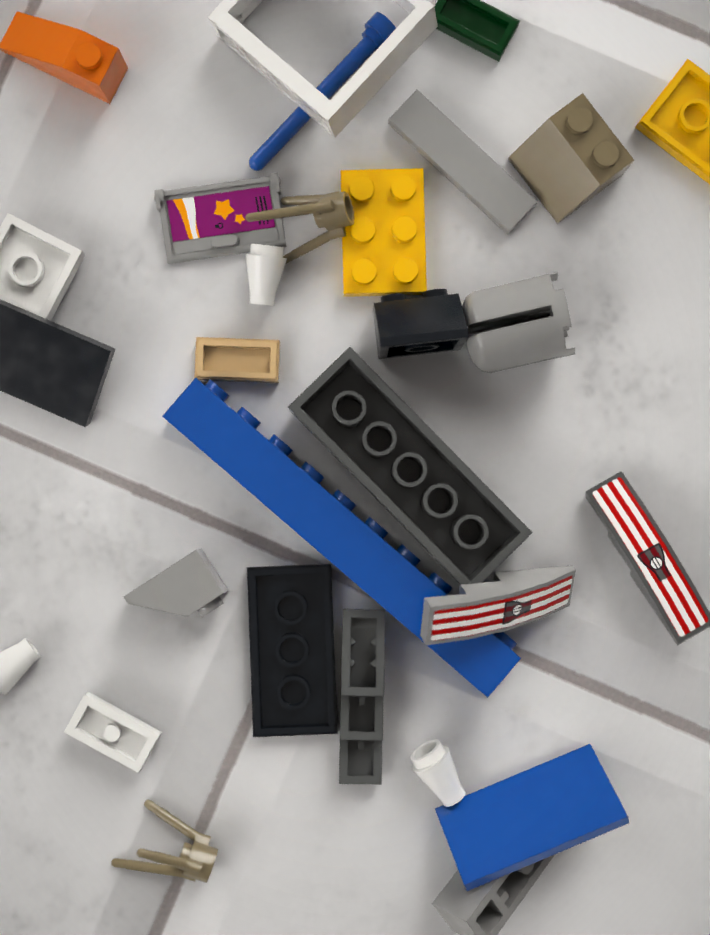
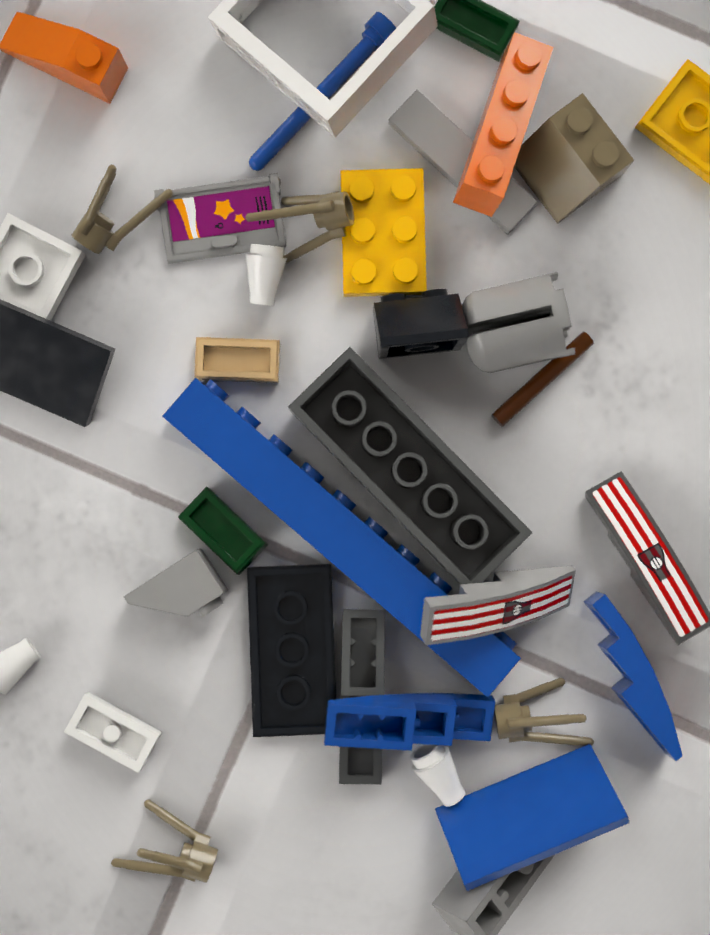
none -> dark tan plant [71,165,173,254]
none -> dark green tile [178,486,268,575]
none -> blue slope [324,693,496,751]
none -> orange brick [453,32,554,217]
none -> reddish brown bar [491,331,594,427]
none -> dark tan plant [494,678,594,746]
none -> blue slope [584,591,683,761]

